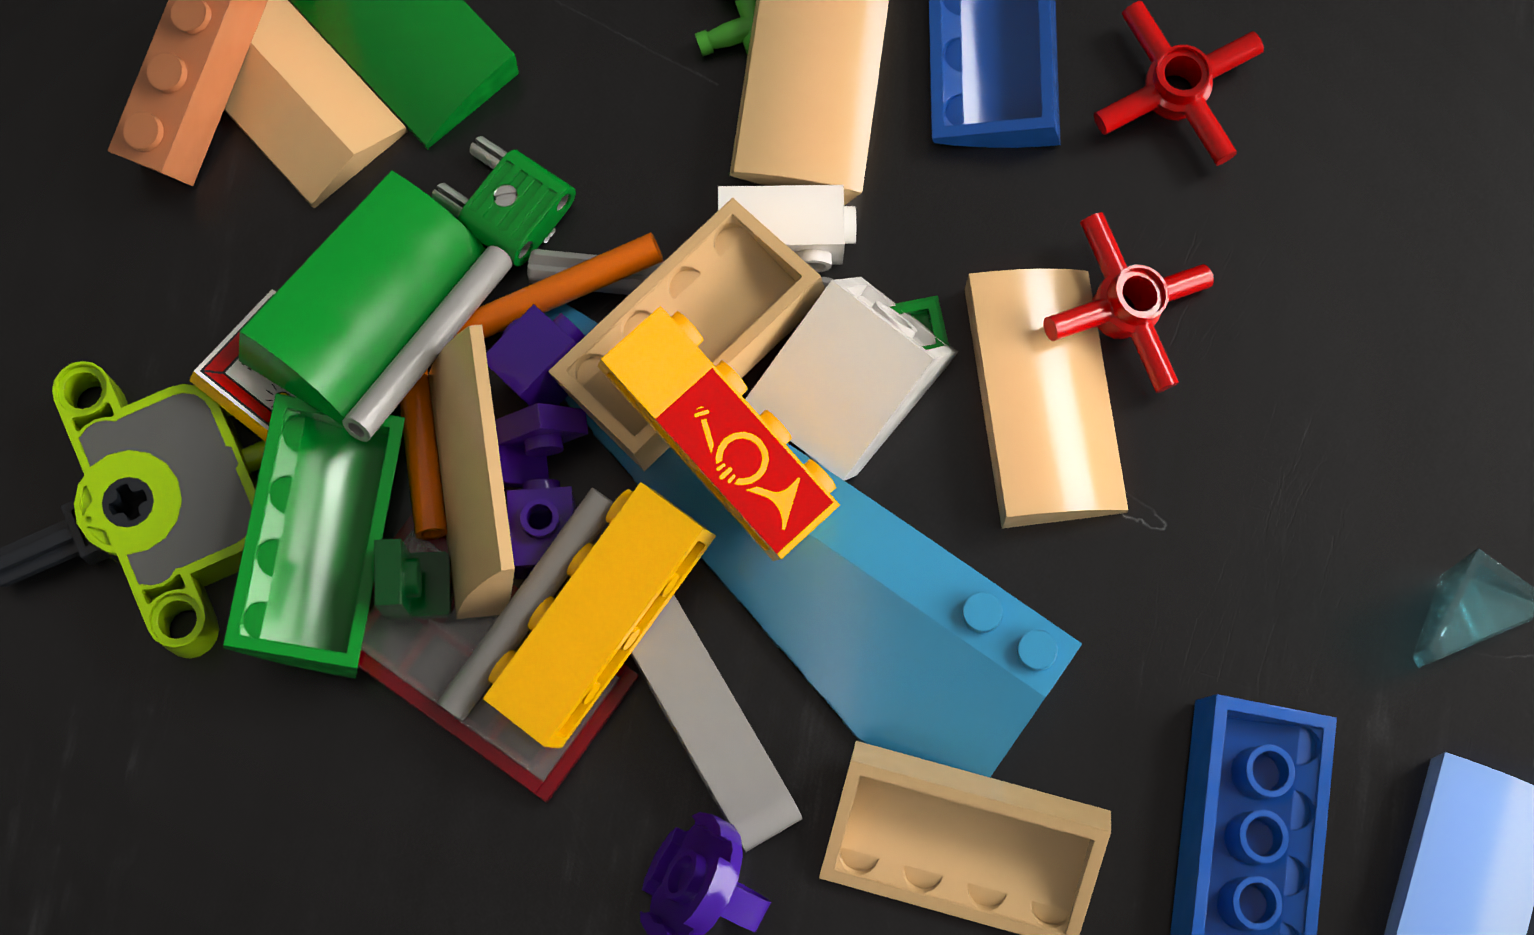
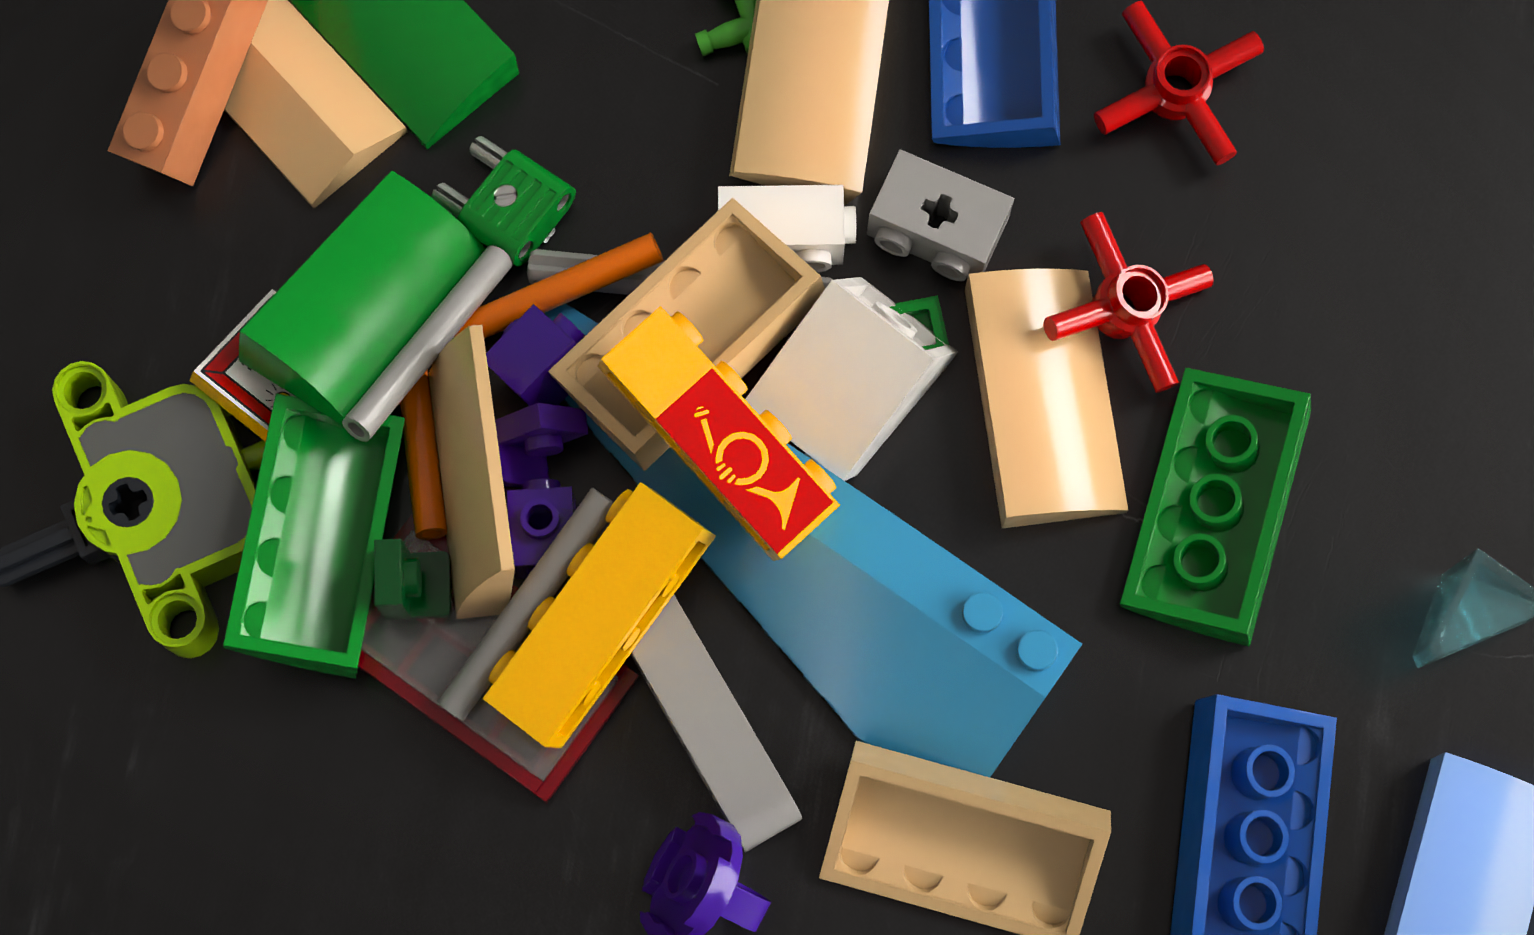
none -> light grey brick [867,149,1015,281]
none -> green slope [1120,367,1311,647]

